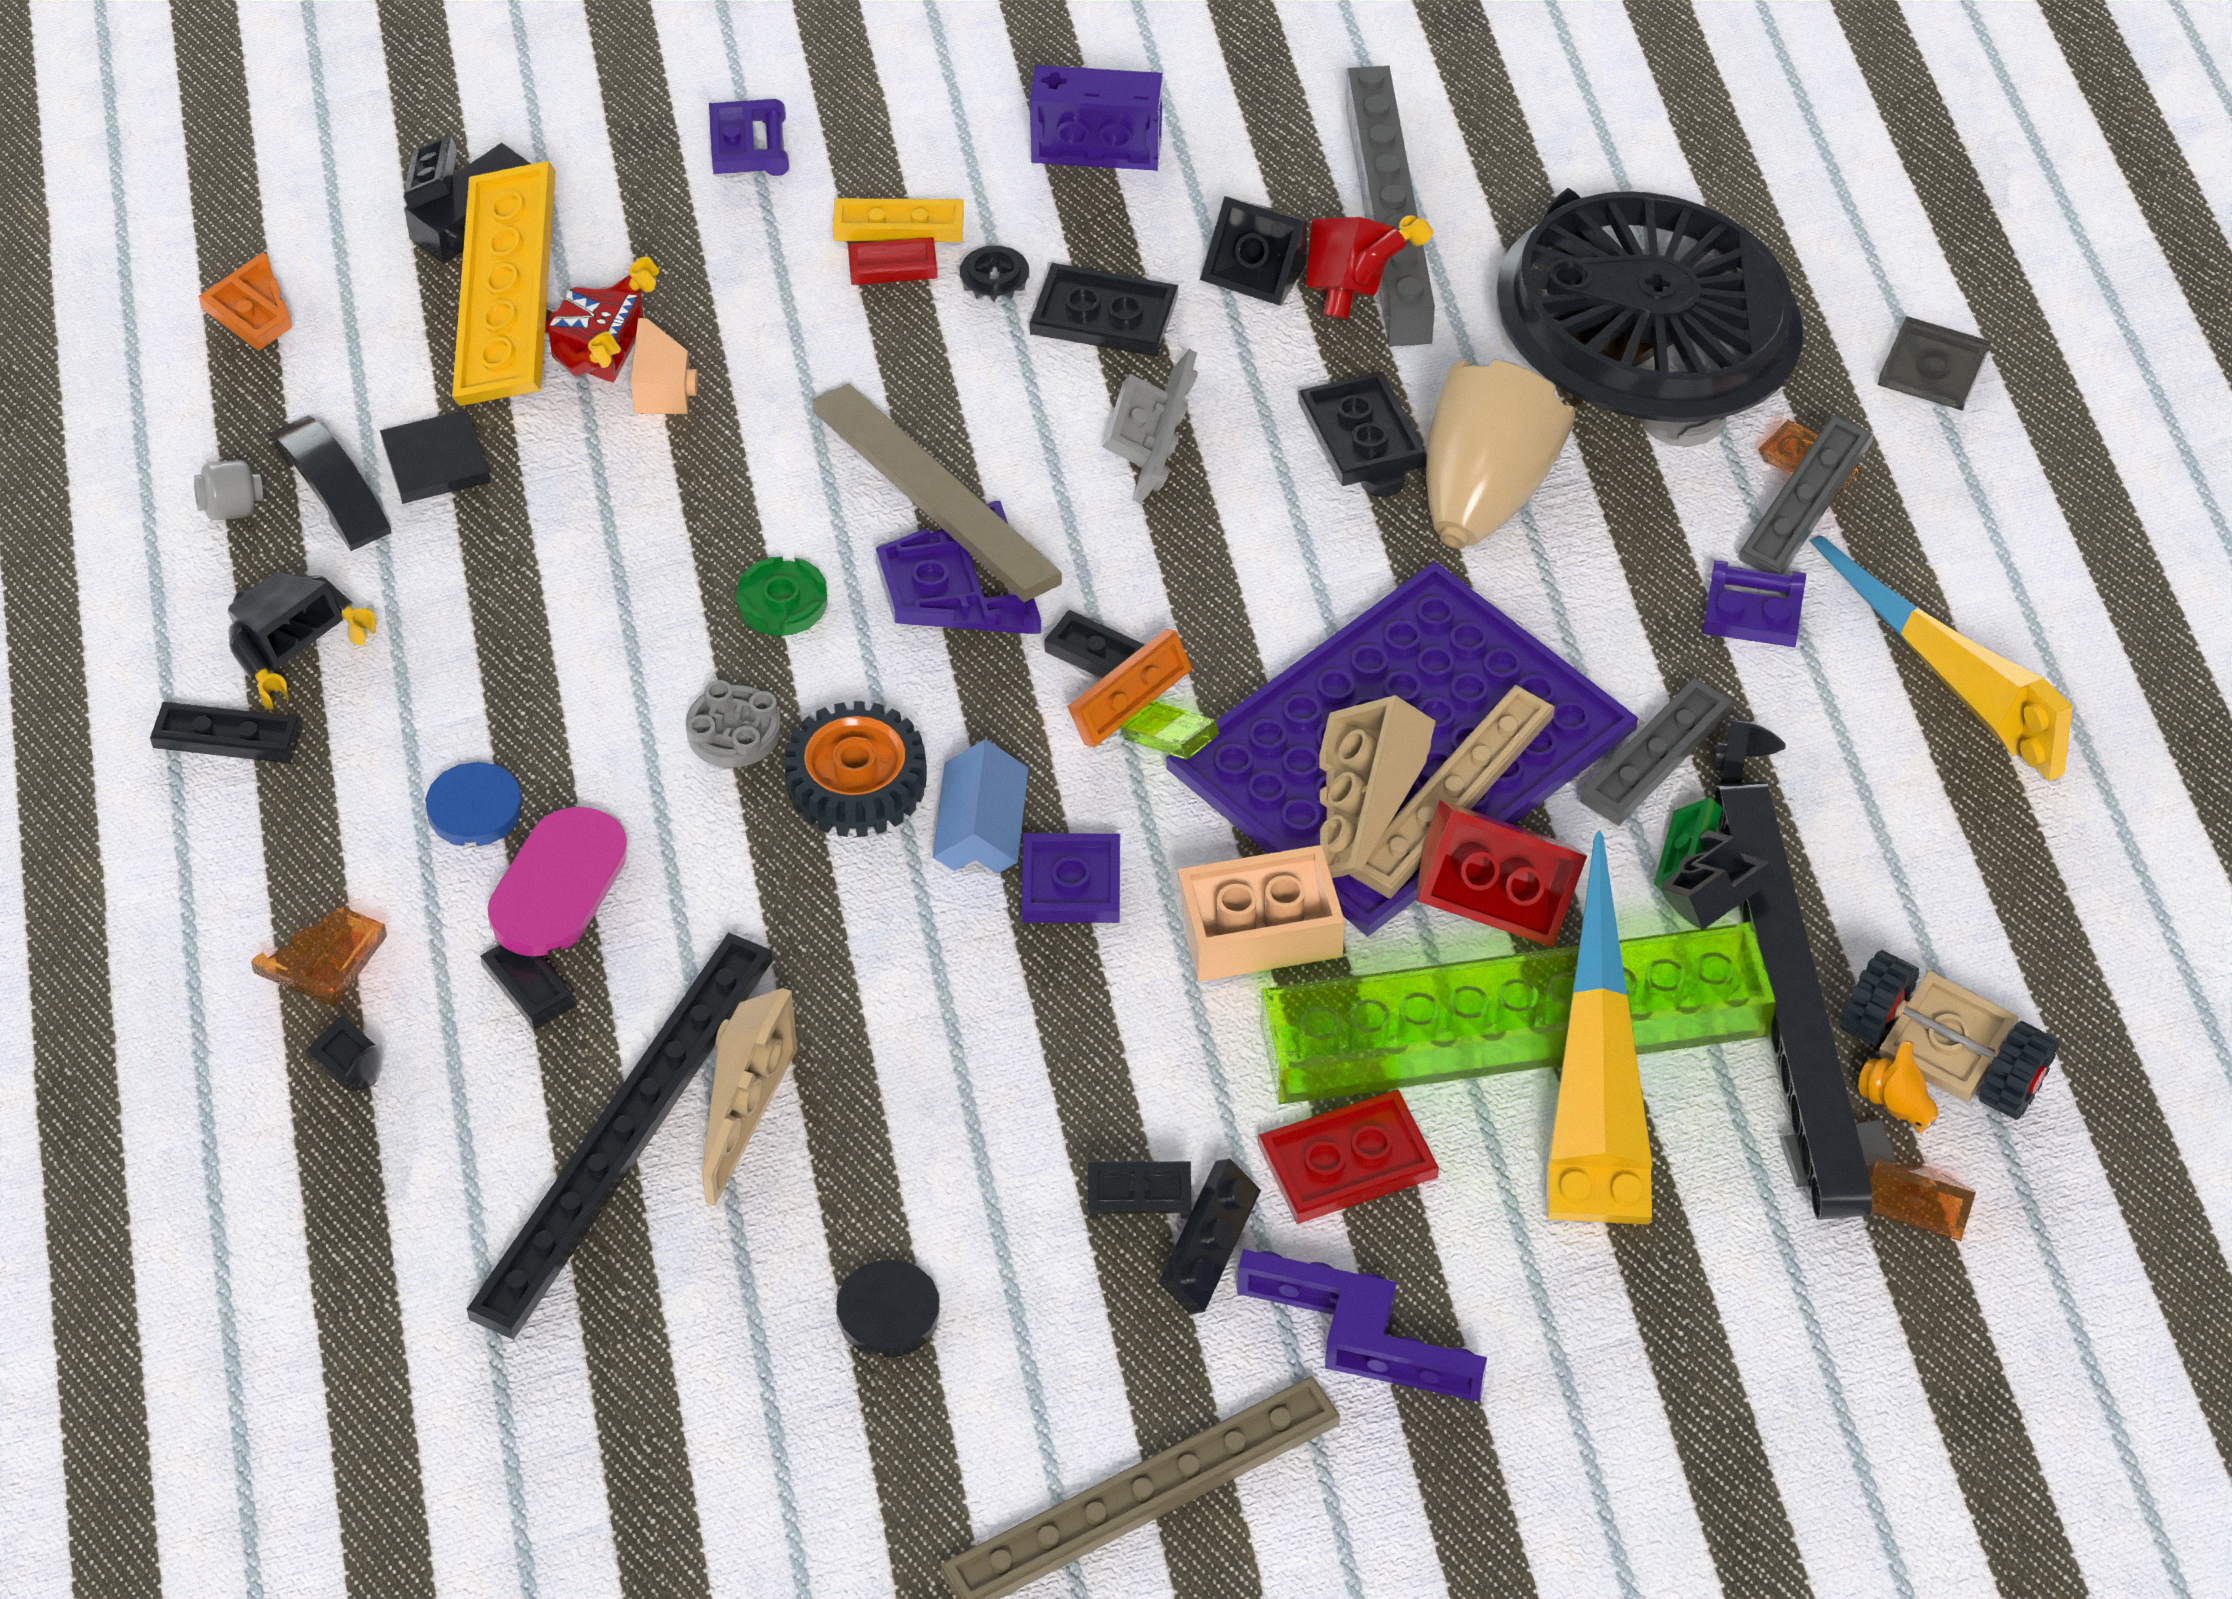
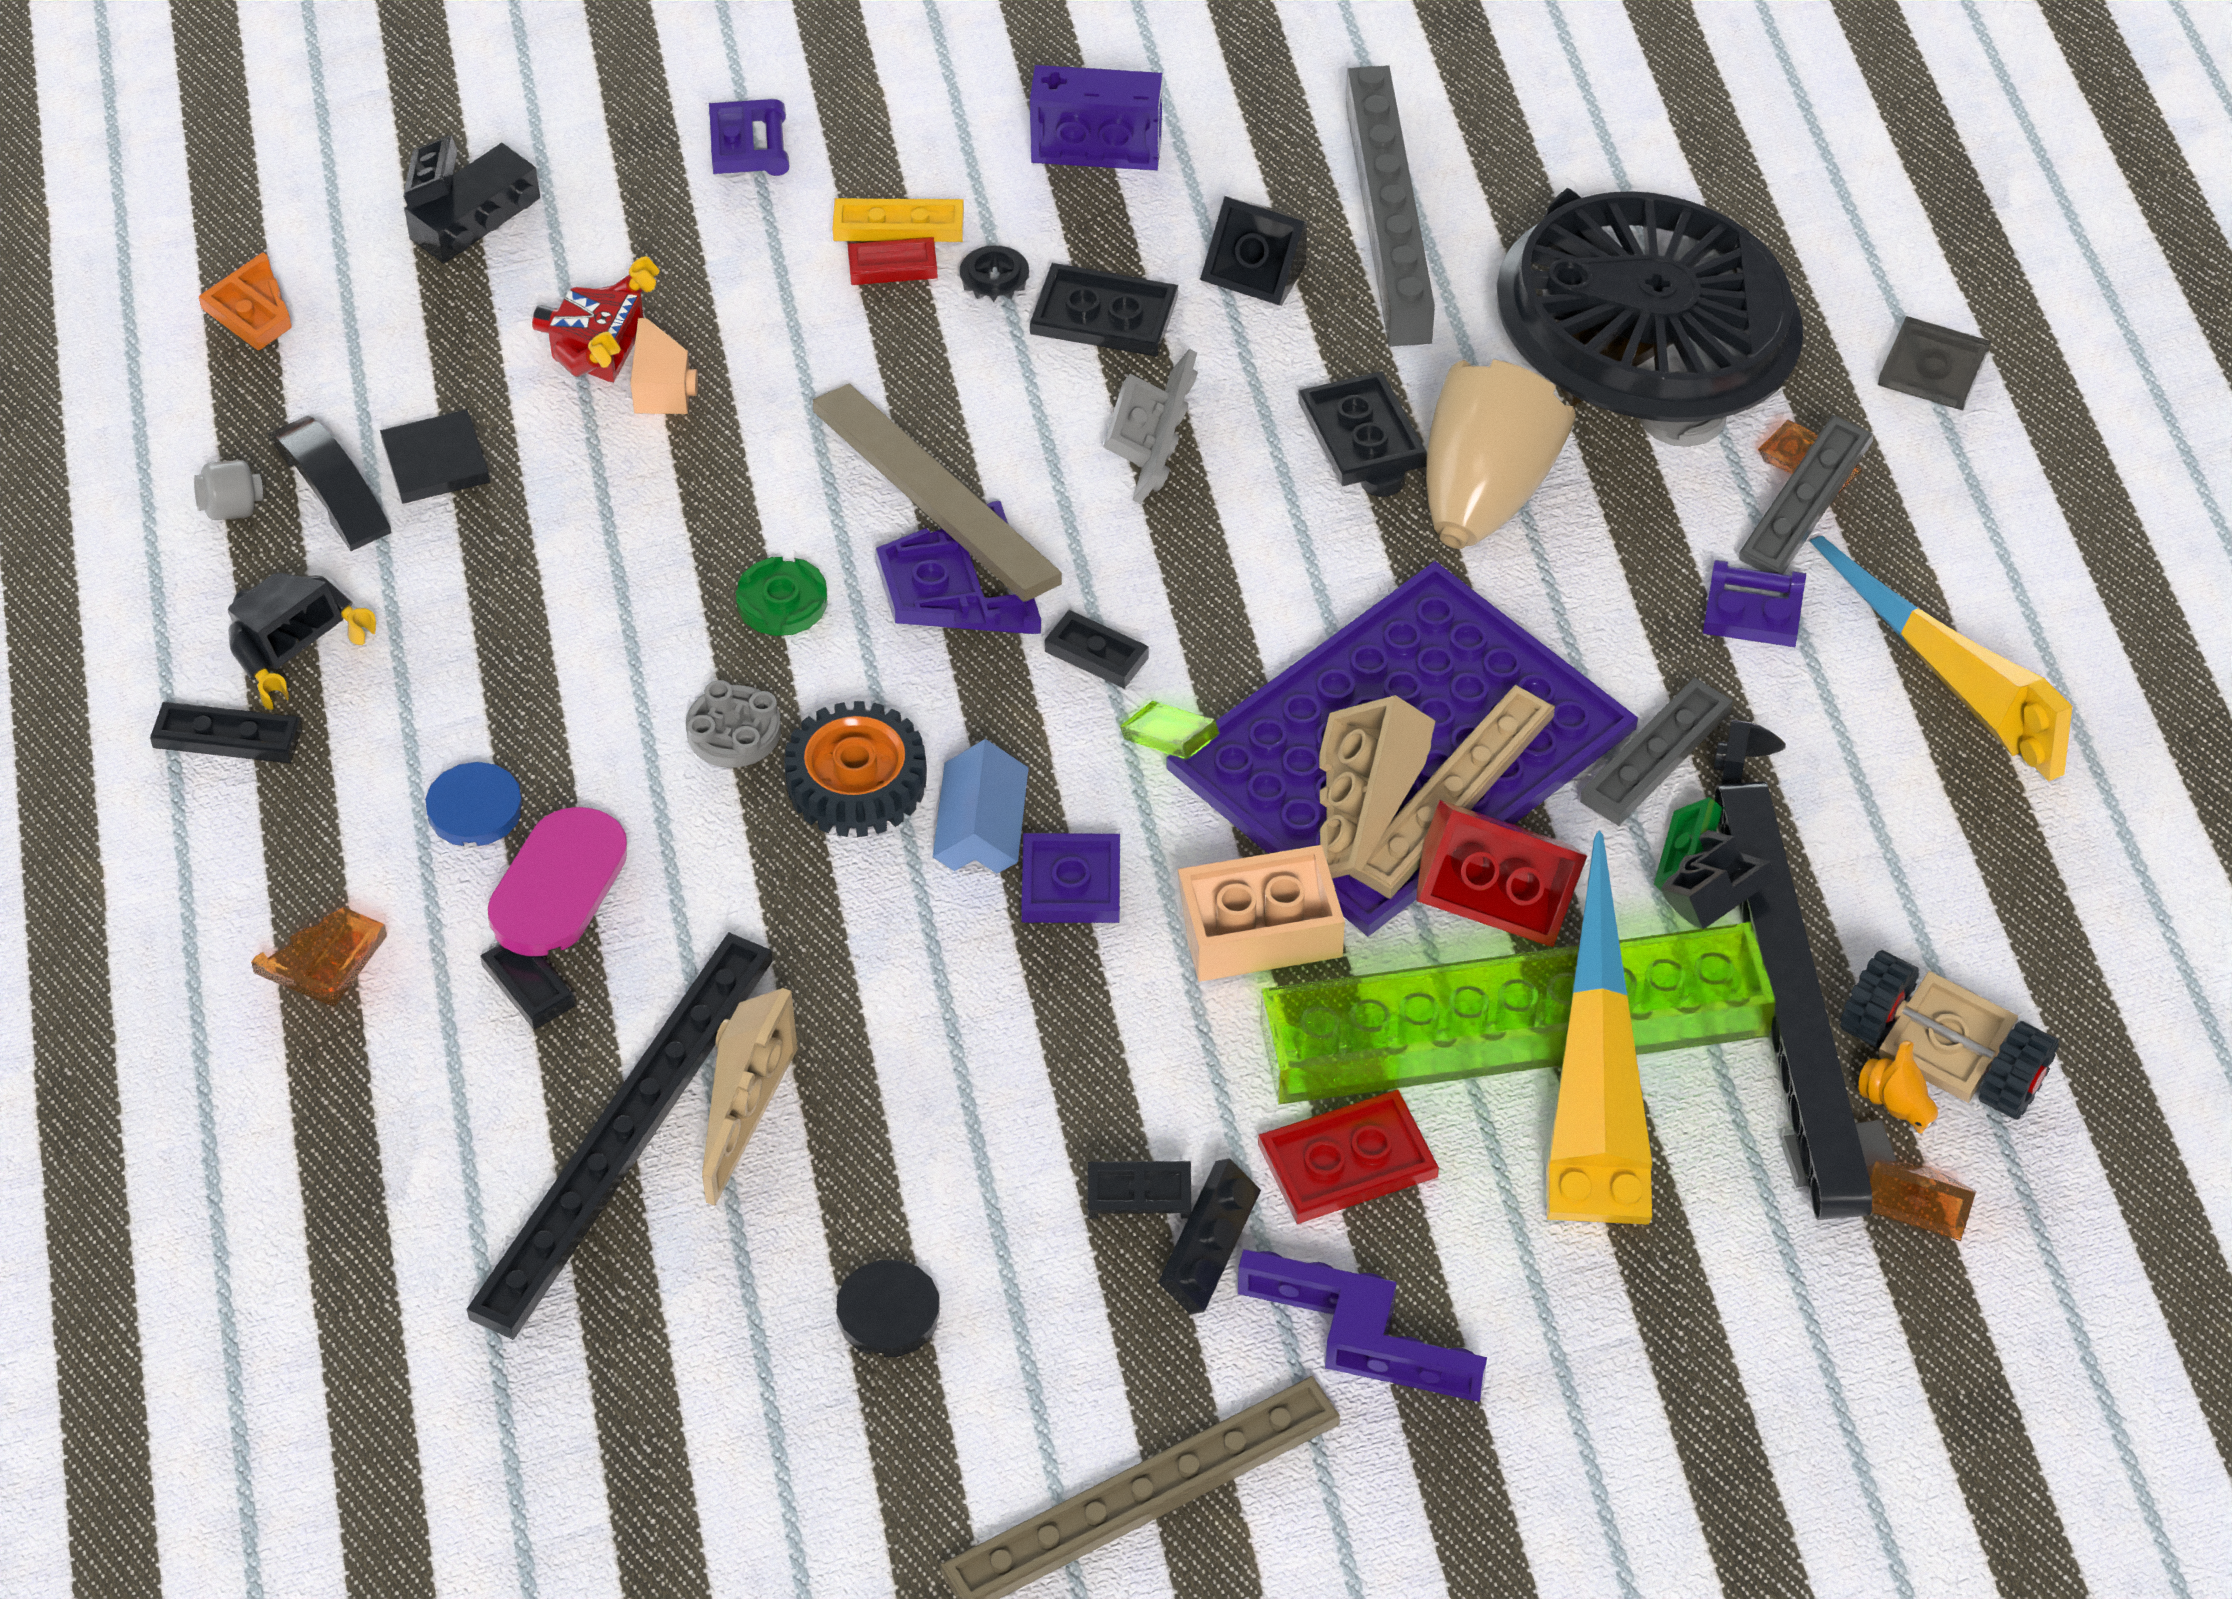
black plate [306,1015,382,1091] -> none
yellow plate [452,161,556,406] -> none
orange tile [1067,629,1192,748] -> none
red torso [1306,215,1433,321] -> none

